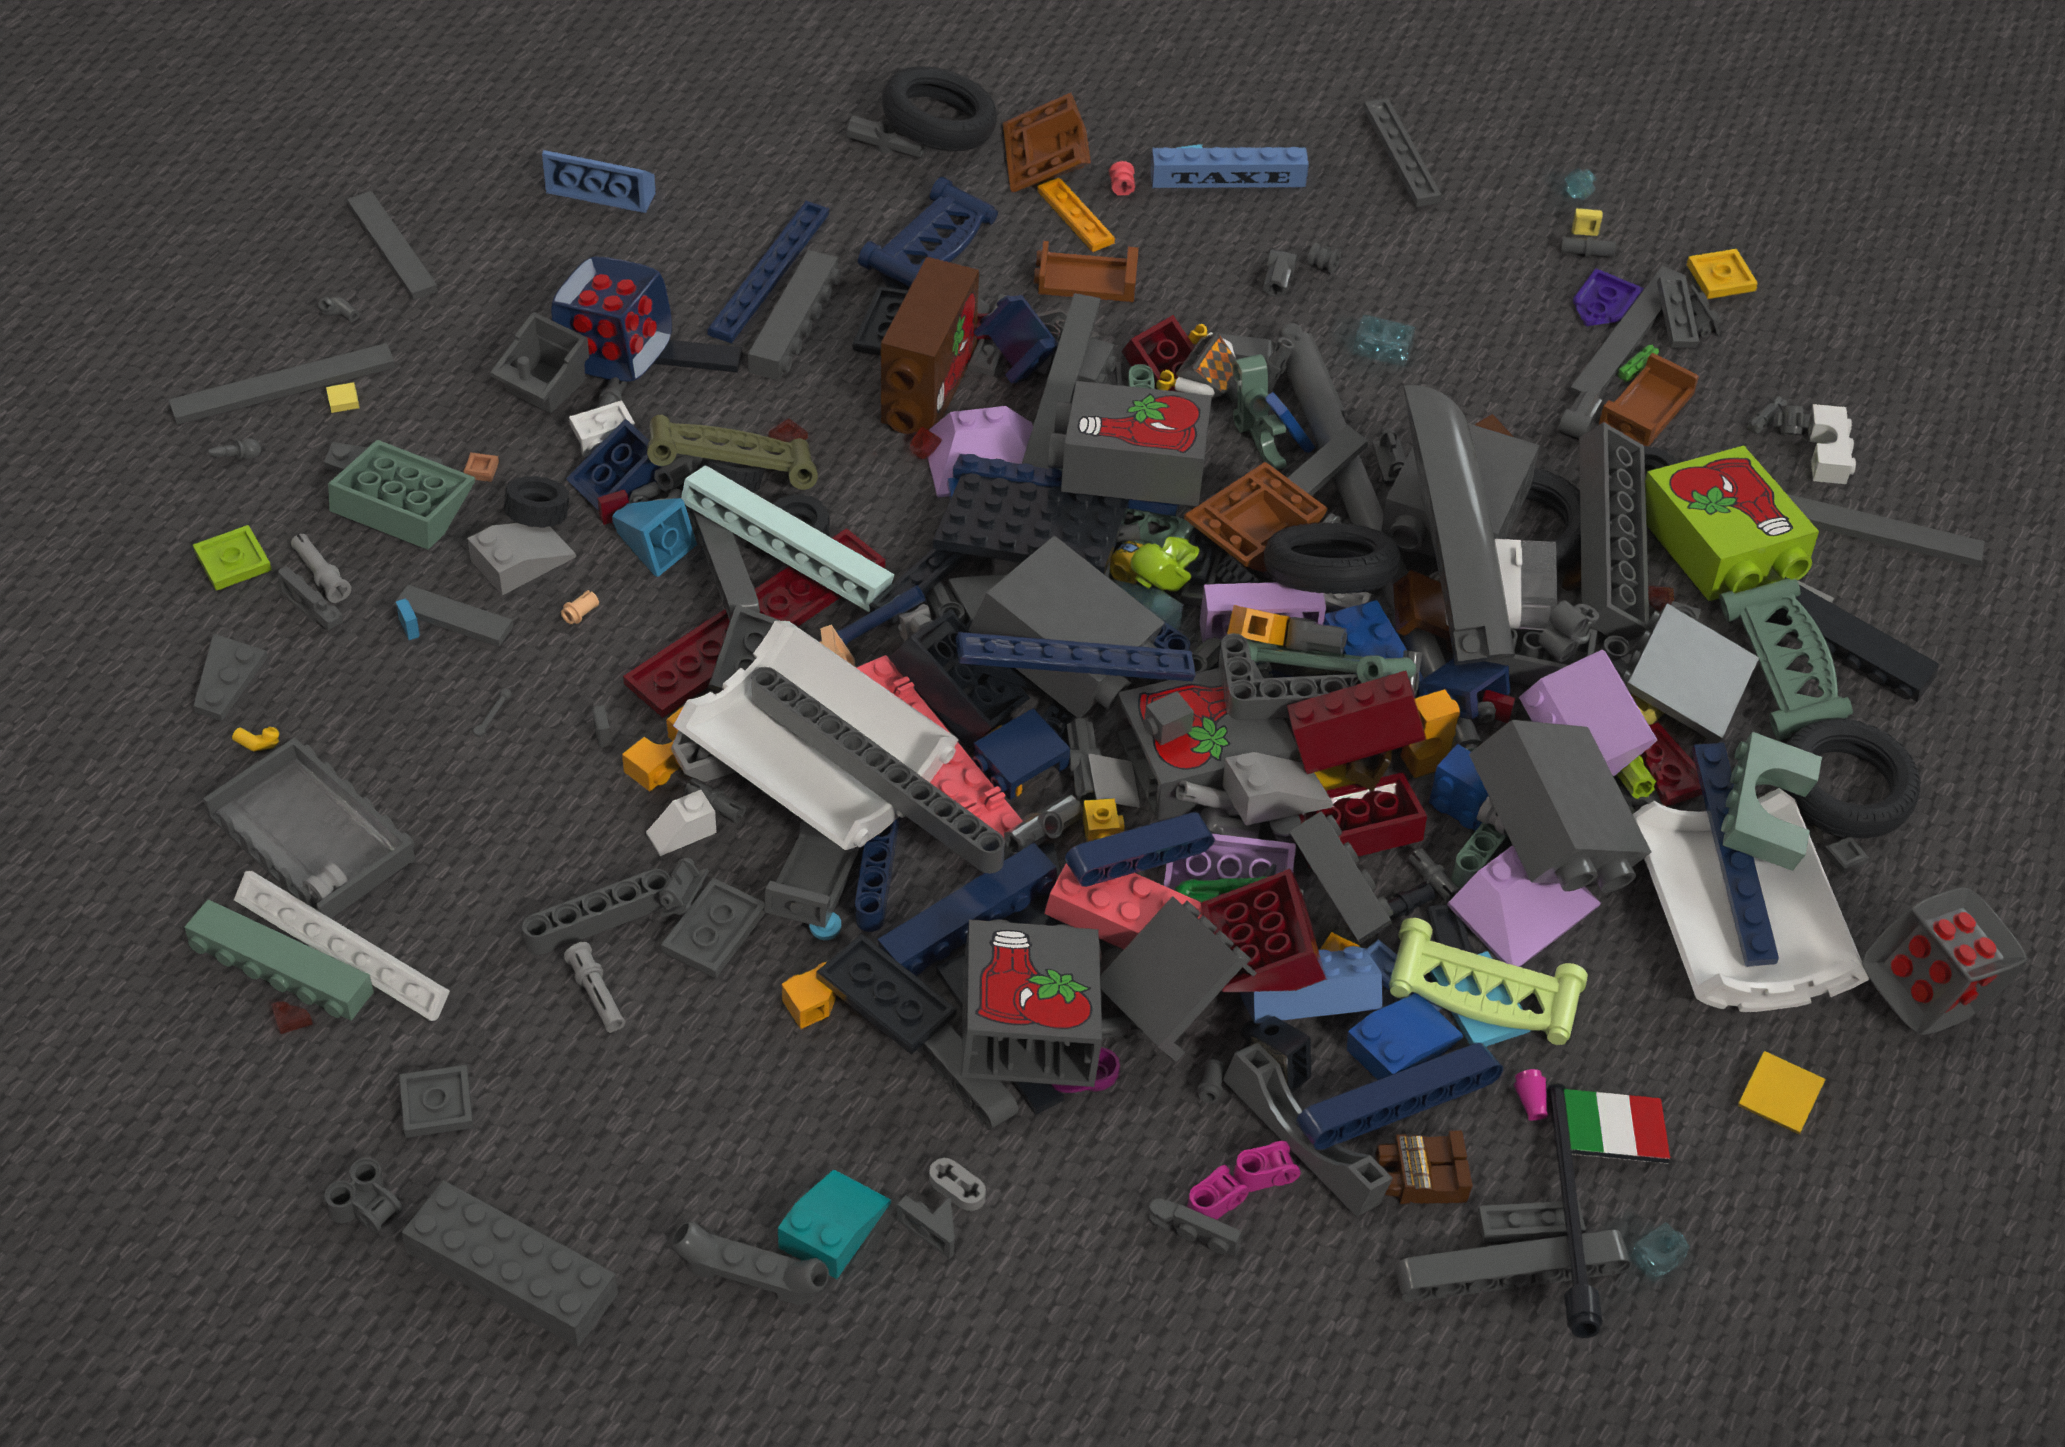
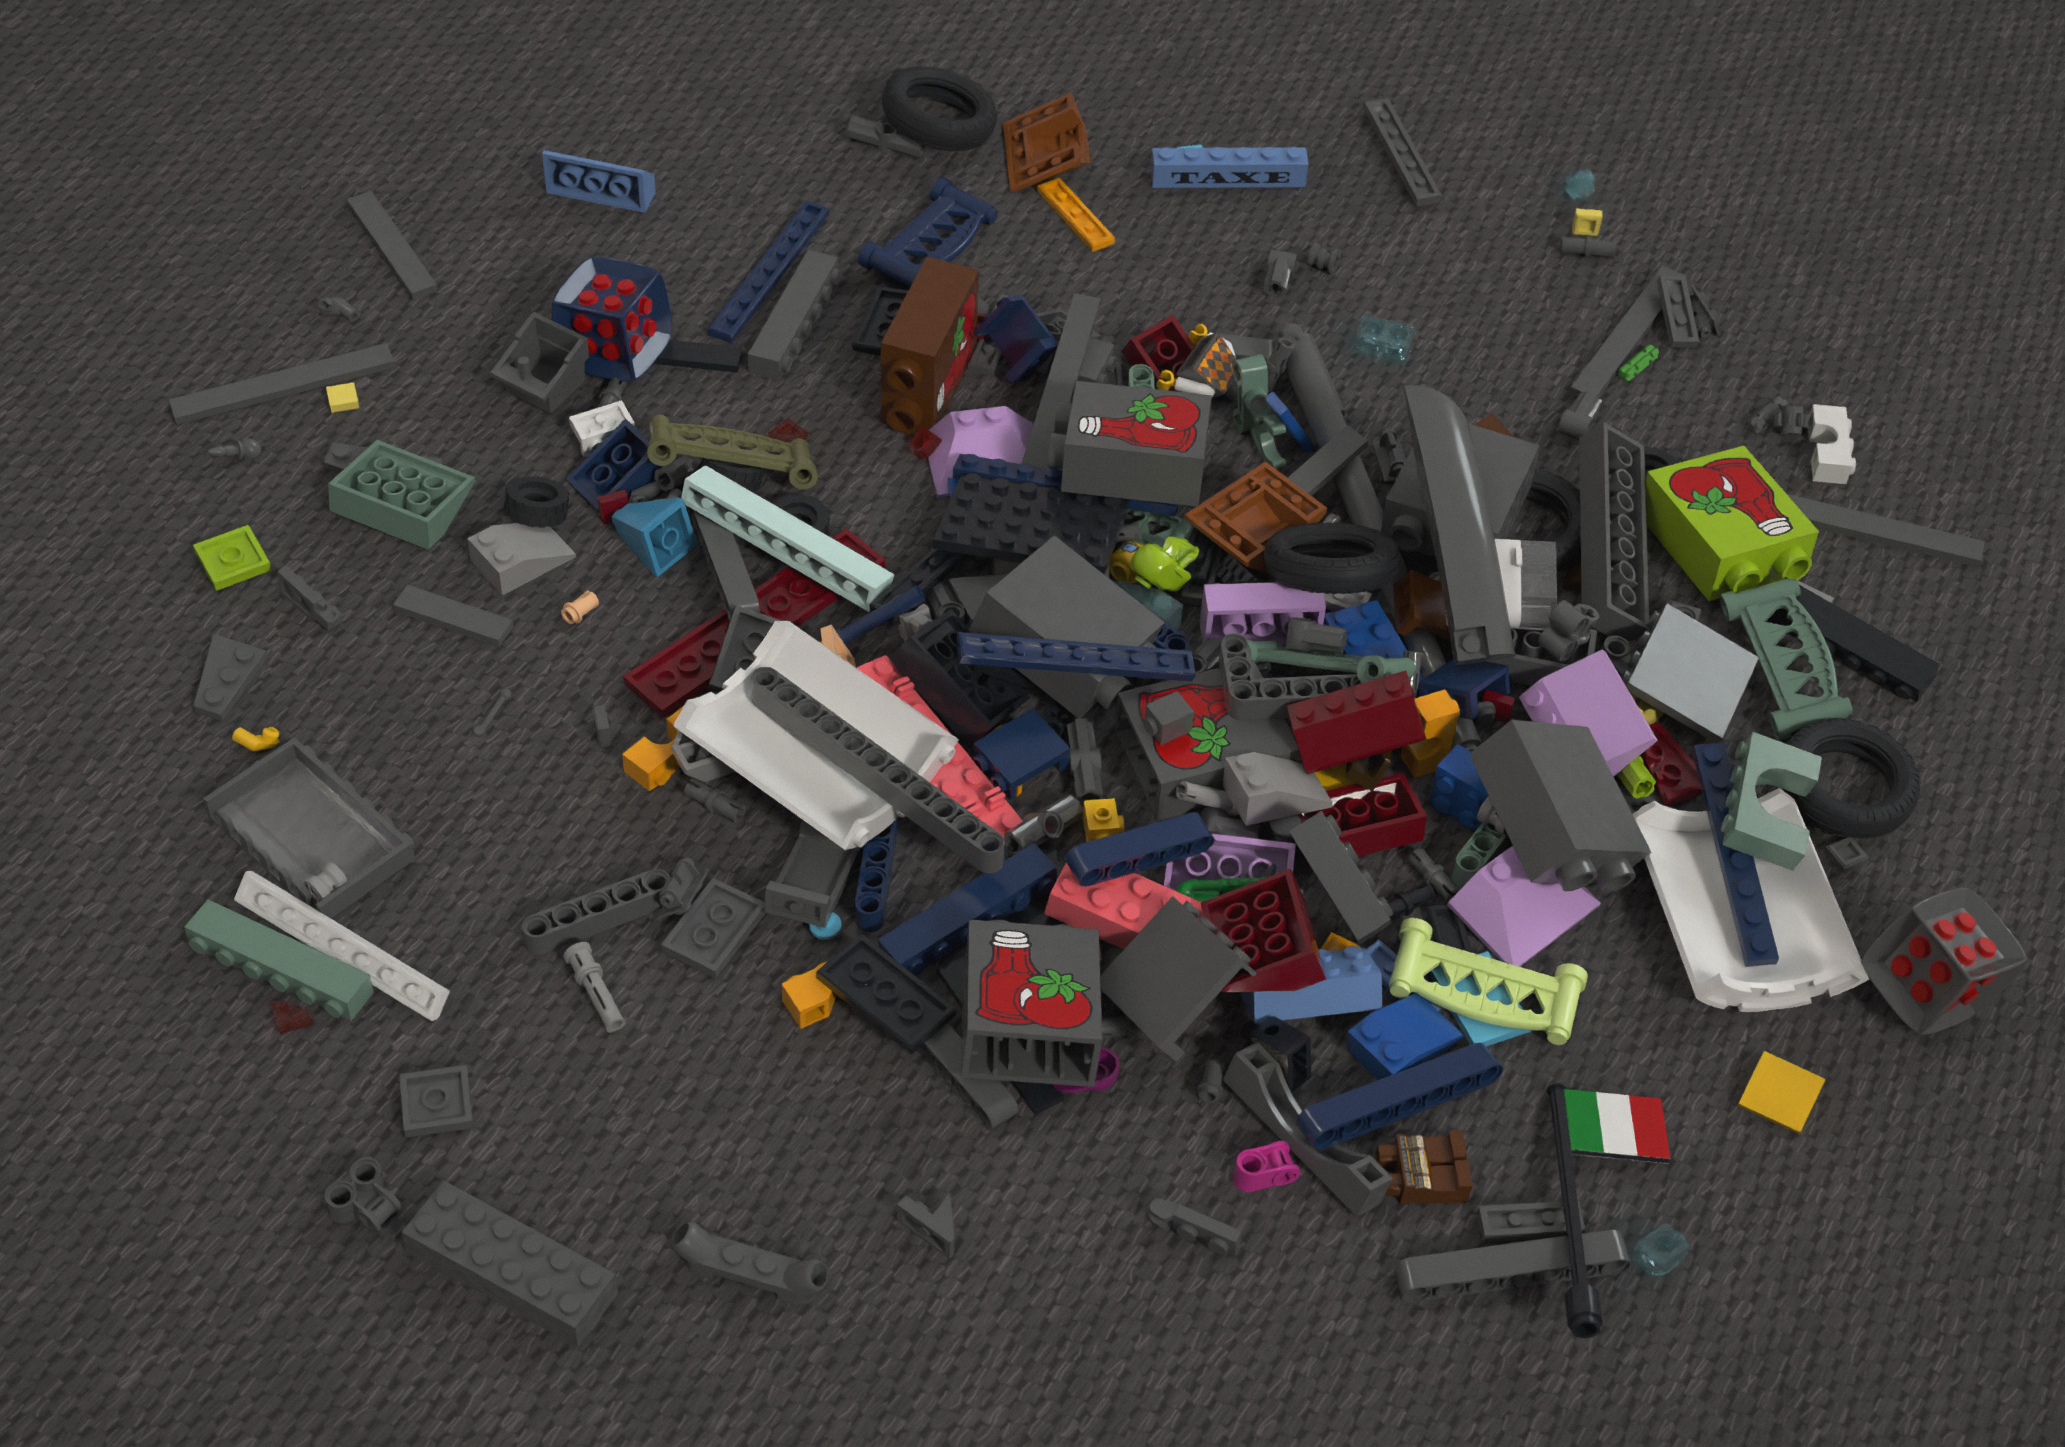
light grey pin [291,534,351,603] -> none
dark azure tile [396,598,420,640] -> none
nougat tile [463,453,499,482] -> none
white slope [646,790,716,856] -> none
teal slope [778,1169,891,1279] -> none
light grey beam [929,1158,986,1211] -> none
dark orange panel [1034,241,1139,302] -> none
light grey sticker [1088,753,1140,808] -> none
coral bush [1109,161,1135,195] -> none
dark pink piece [1187,1165,1250,1220] -> none
light orange slope [1227,605,1289,646] -> none
dark pink cone [1514,1069,1548,1121] -> none
dark purple tile [1573,268,1643,326] -> none
dark orange panel [1599,353,1699,447] -> none
clear red tile [1648,586,1674,611] -> none
yellow plate [1687,249,1758,299] -> none

